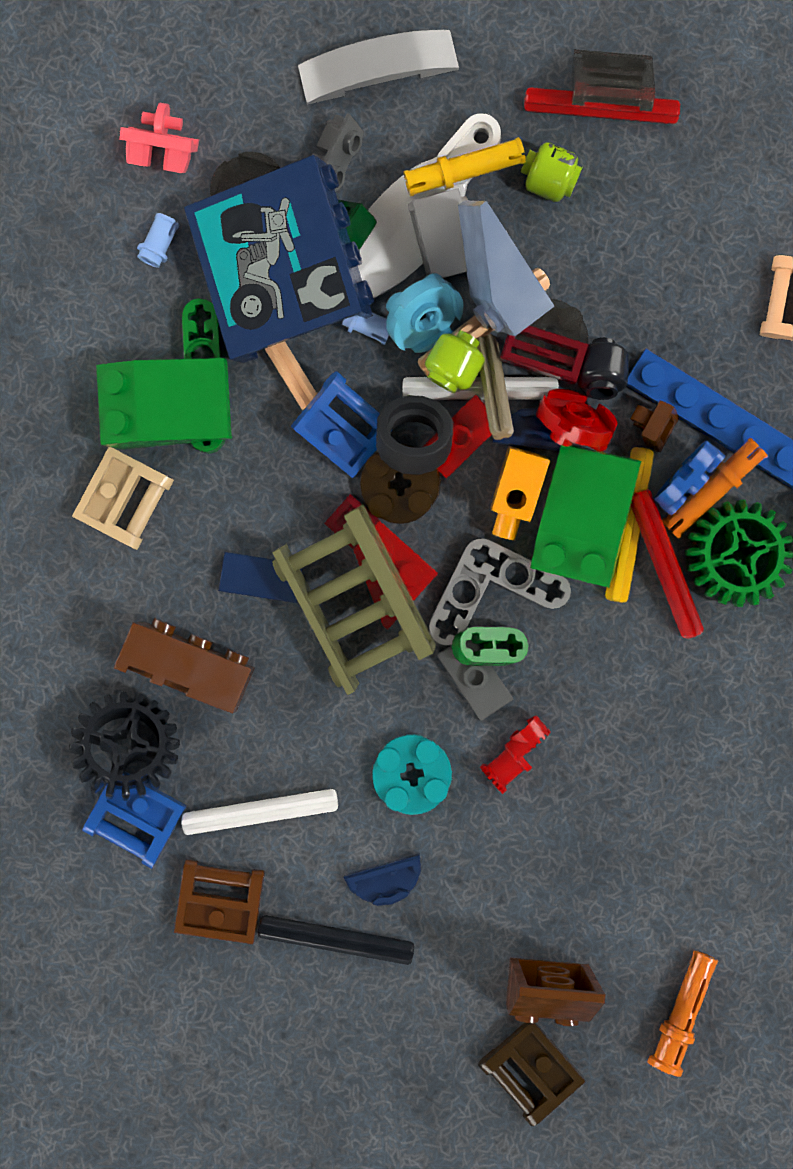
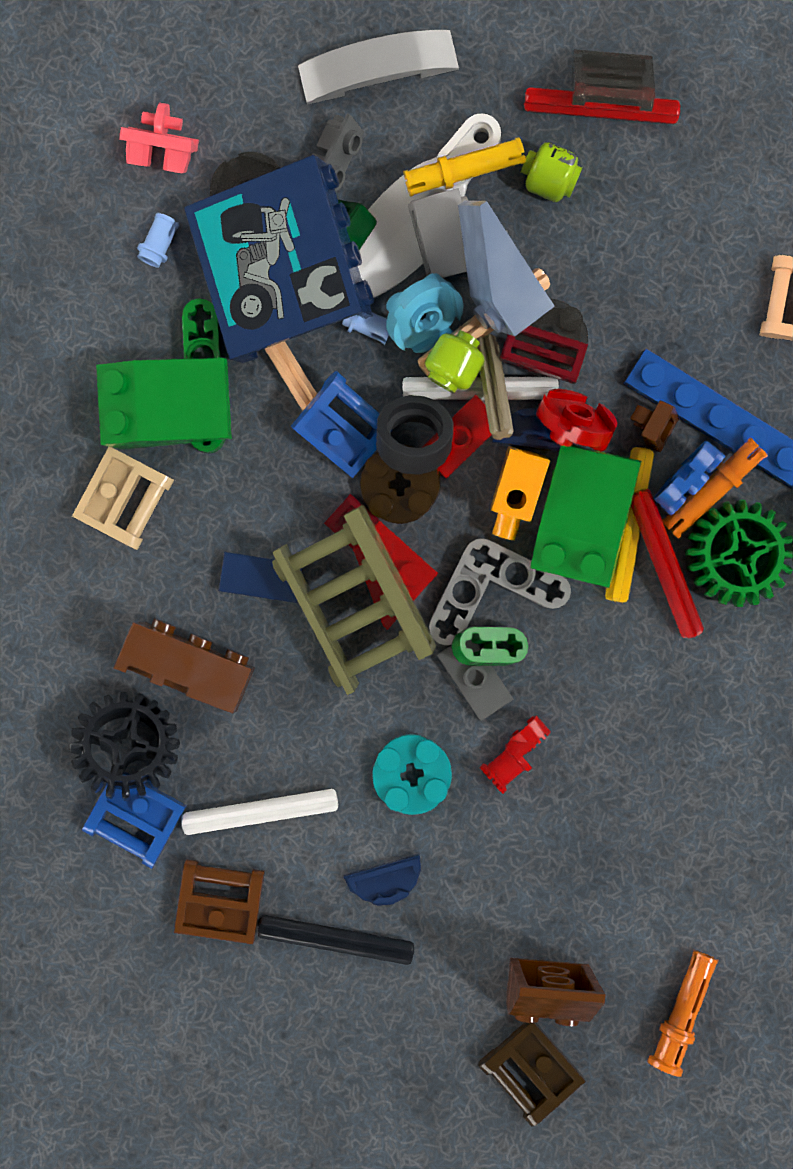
black head [577,337,629,400] -> none

